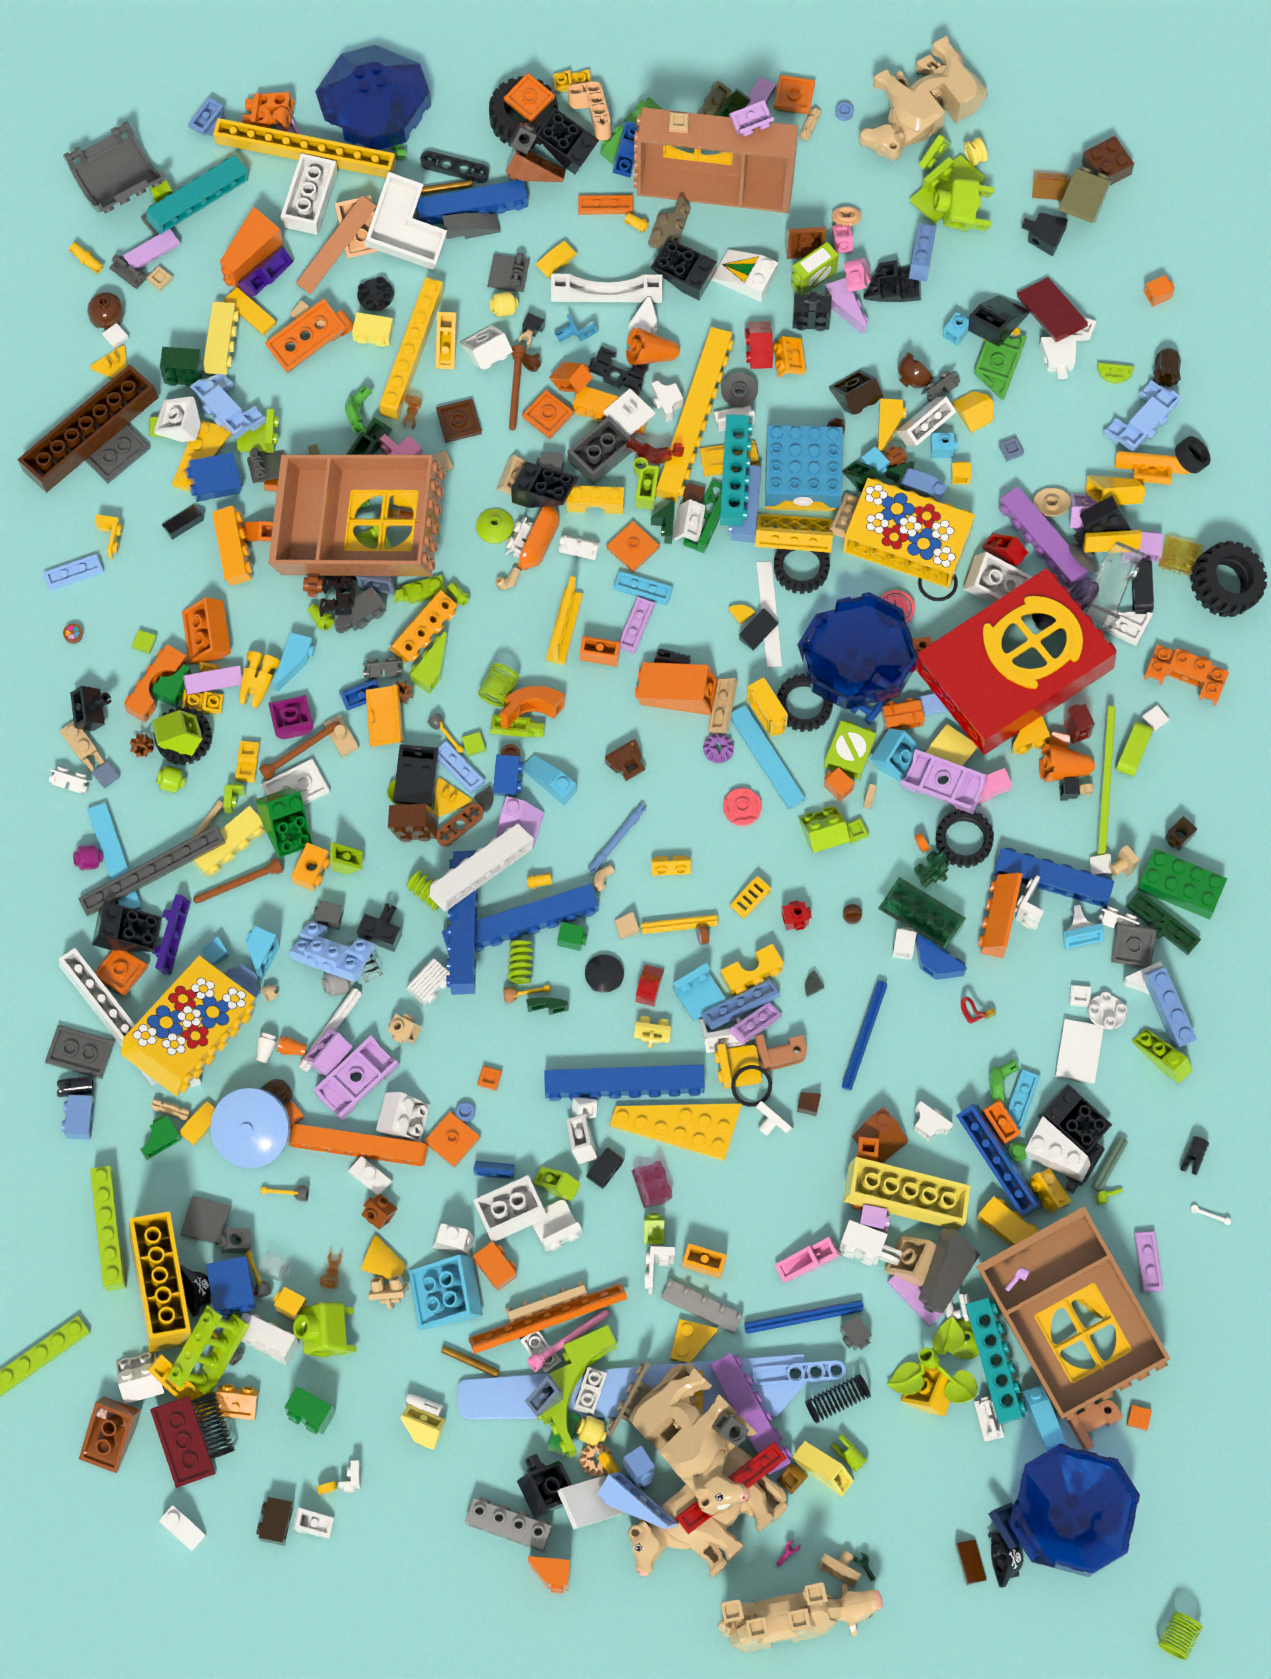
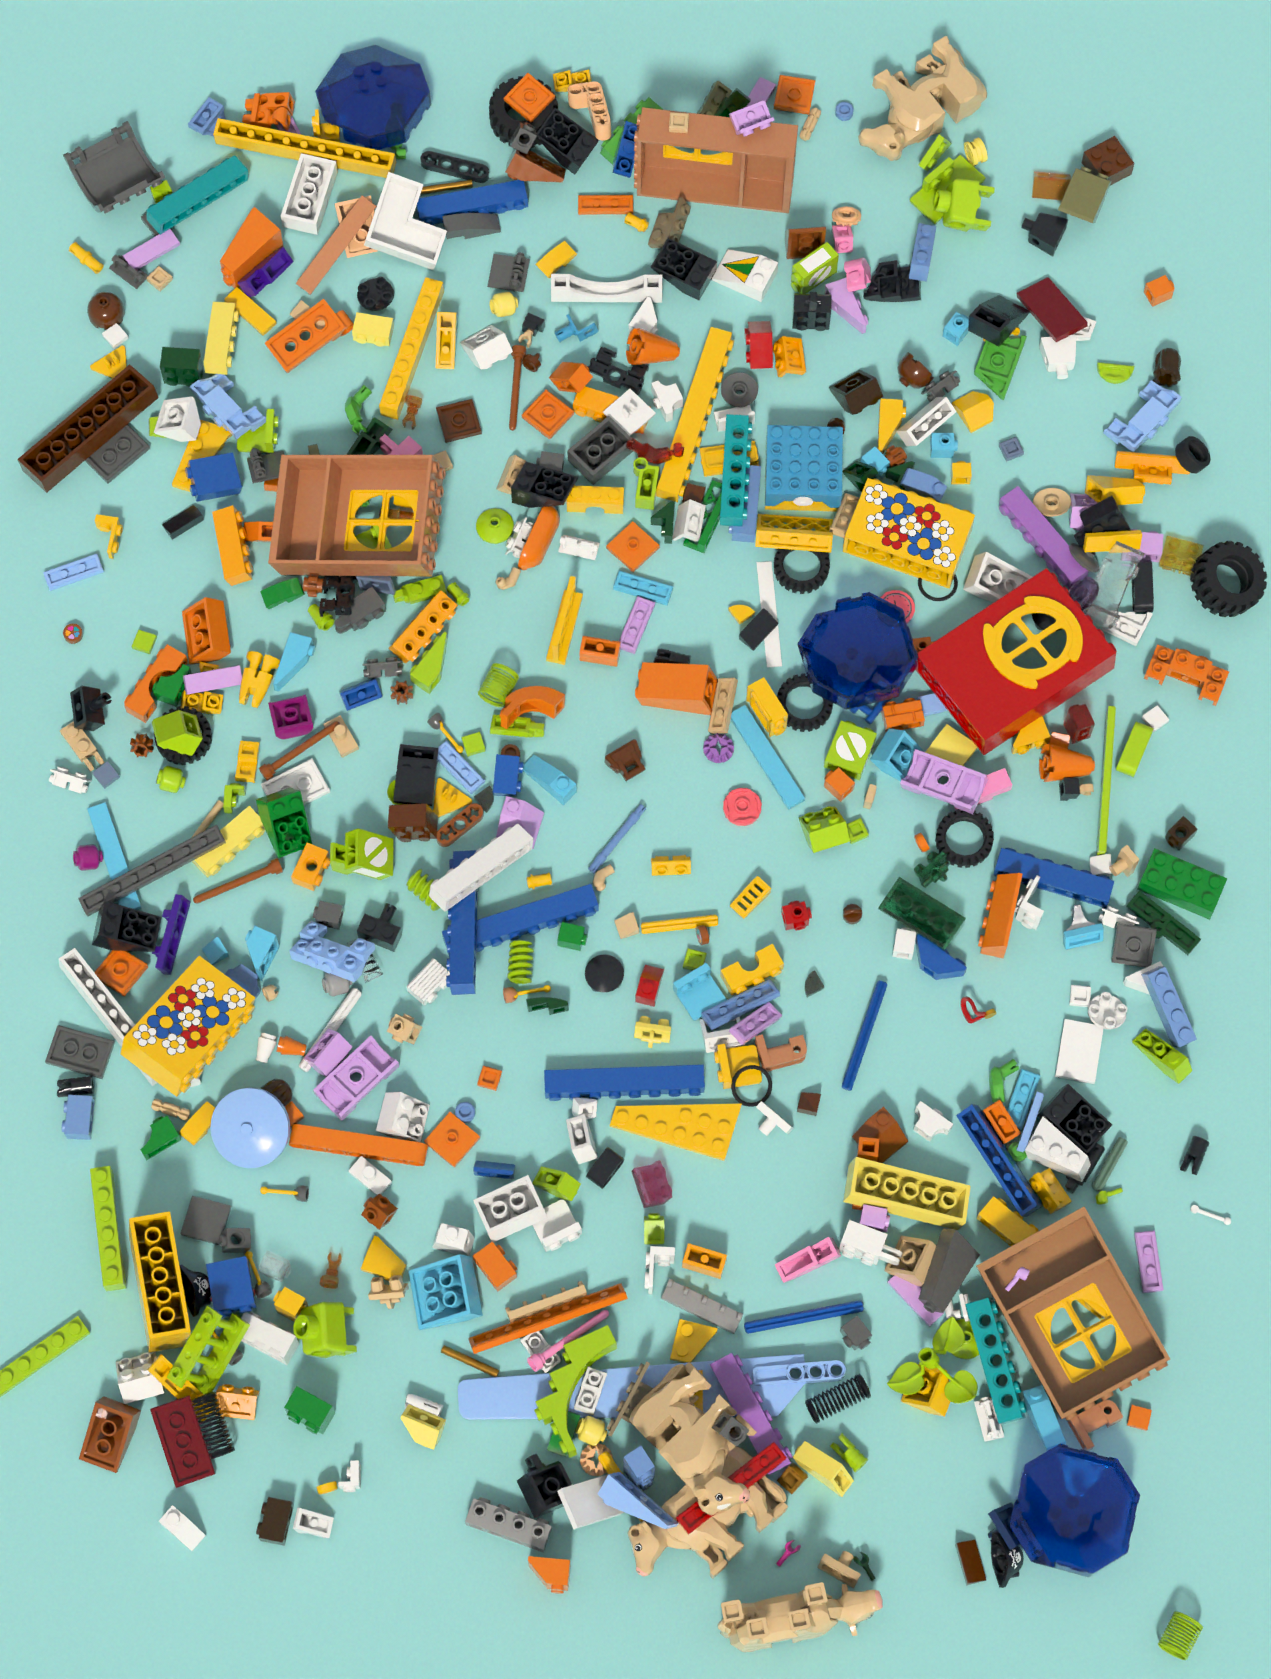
light orange door [366,684,403,747] -> none
sand blue slope [525,1375,563,1417] -> none
red slope [982,533,1028,566] -> none
none -> green slope [260,577,305,609]
none -> yellow bracket [312,109,340,142]
none -> lime brick [345,828,394,880]
none -> lime tile [683,948,707,971]
none -> light blue tile [1017,1092,1044,1152]

